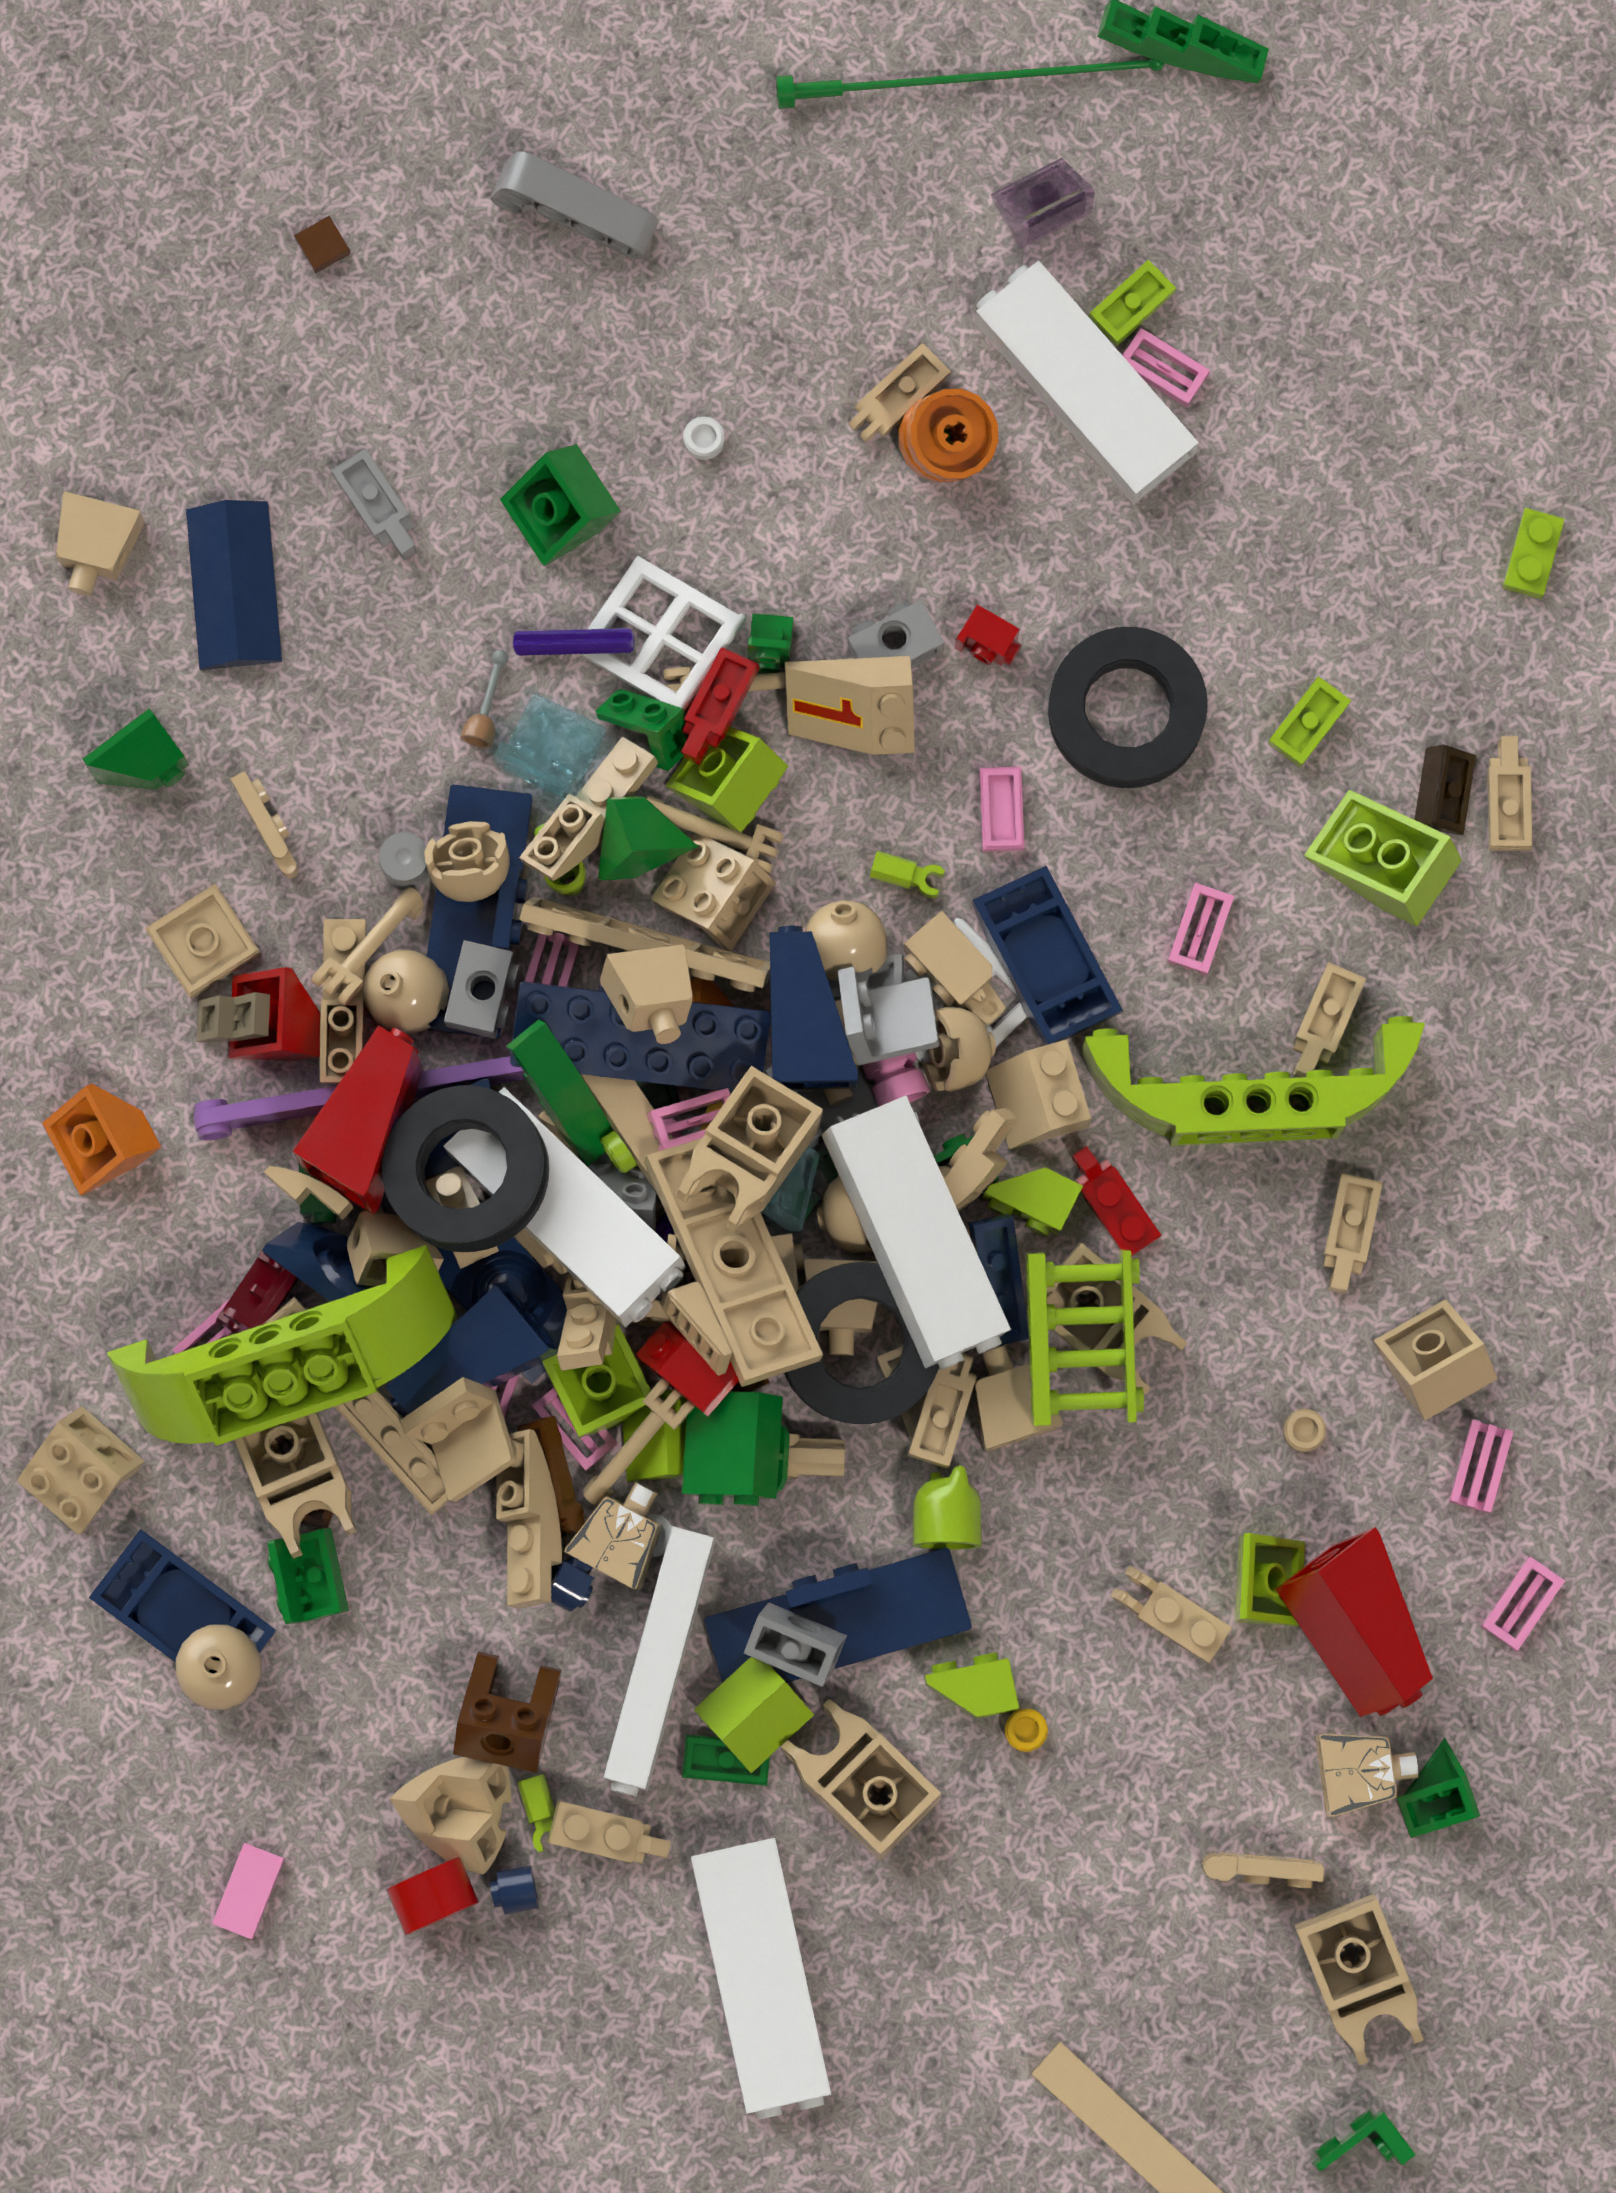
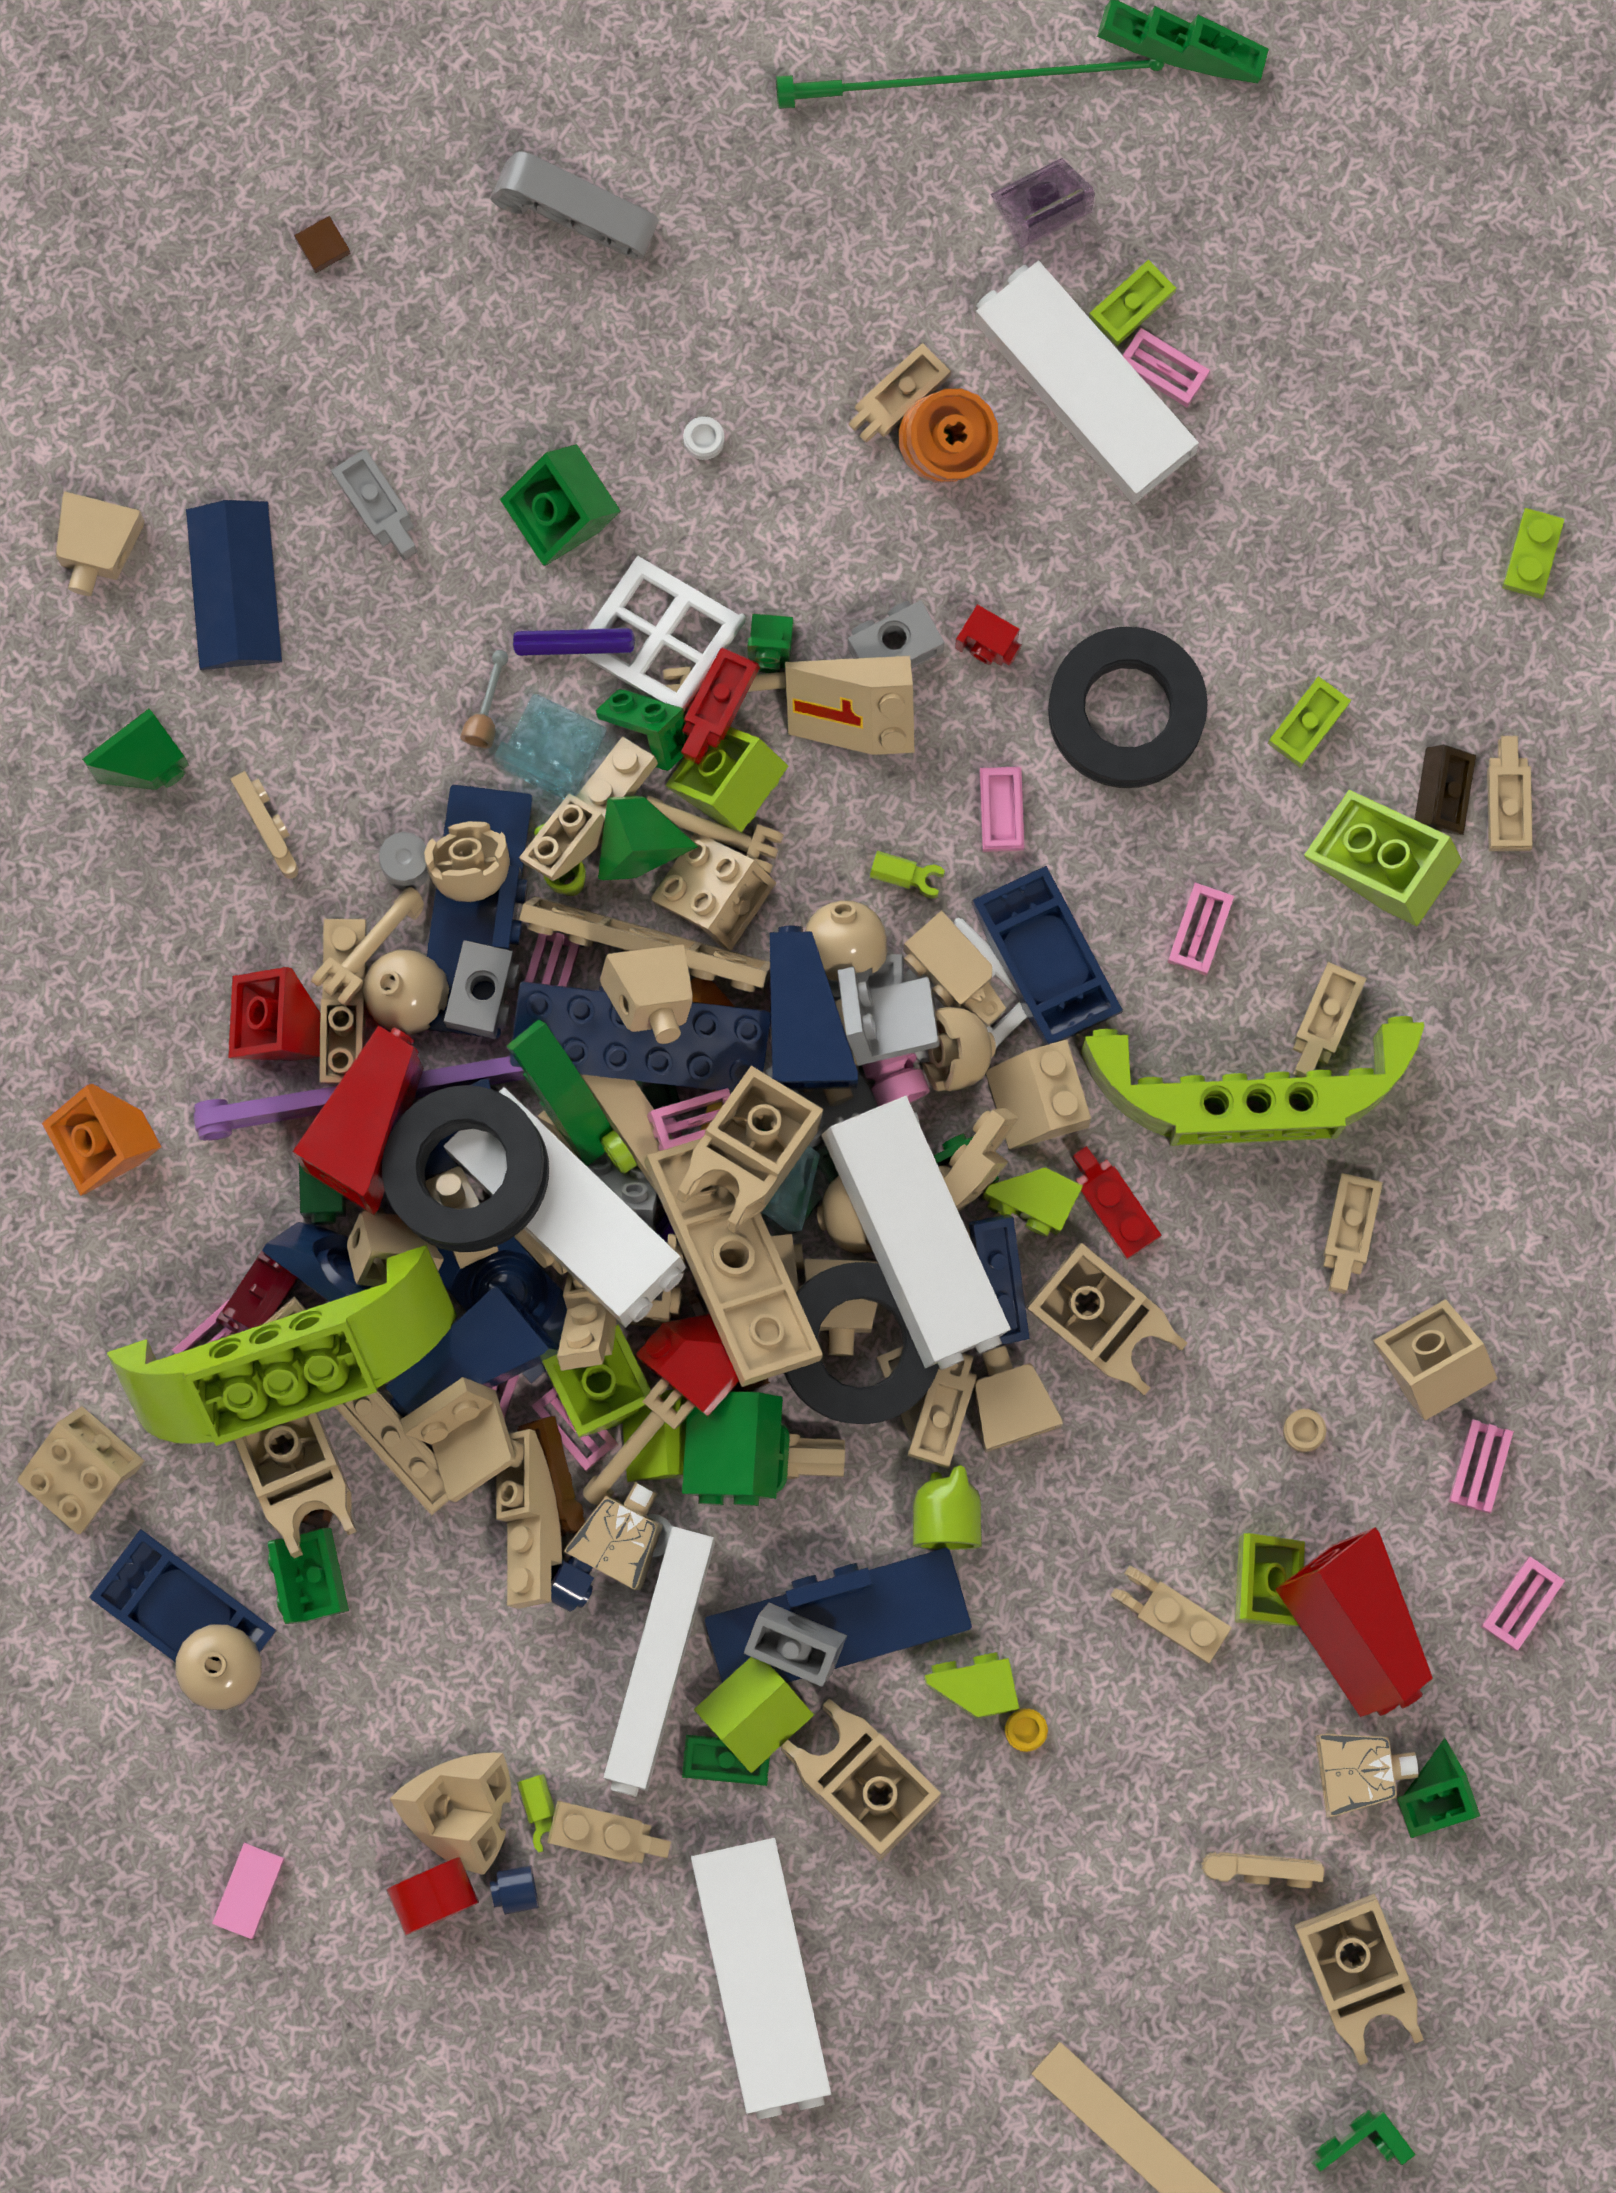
tan tile [145,884,261,999] -> none
dark tan slope [196,992,270,1043] -> none
tan slope [264,1166,354,1220] -> none
reddish brown brick [453,1651,562,1773] -> none
tan slope [663,1281,733,1375] -> none
lime fence [1026,1250,1144,1426] -> none

